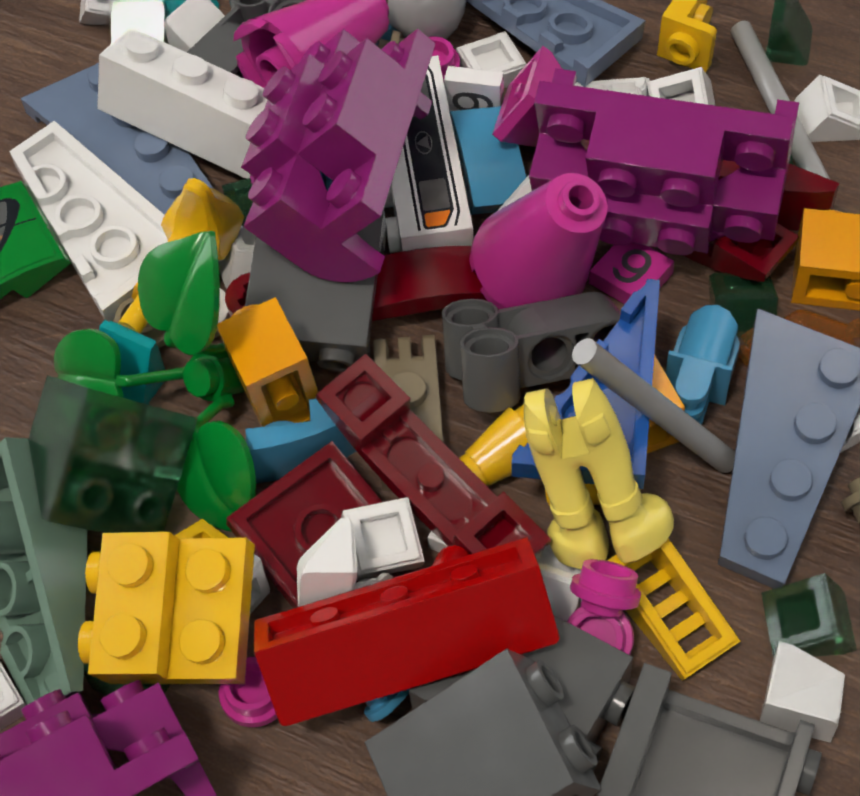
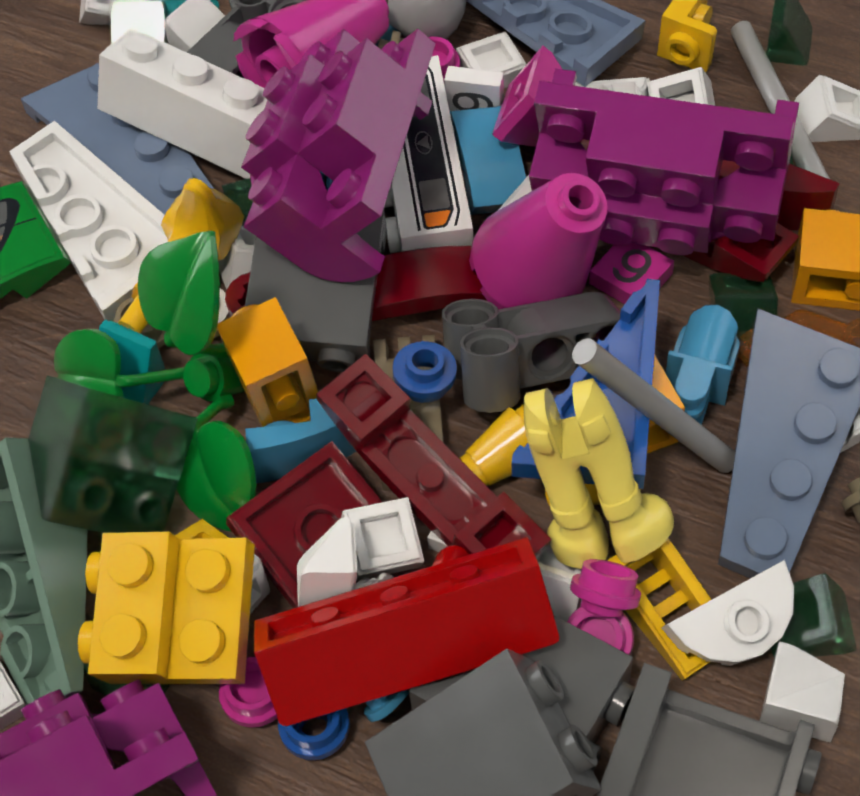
none -> blue plate [278,708,350,760]
none -> blue plate [393,341,457,403]
none -> white plate [661,560,794,666]

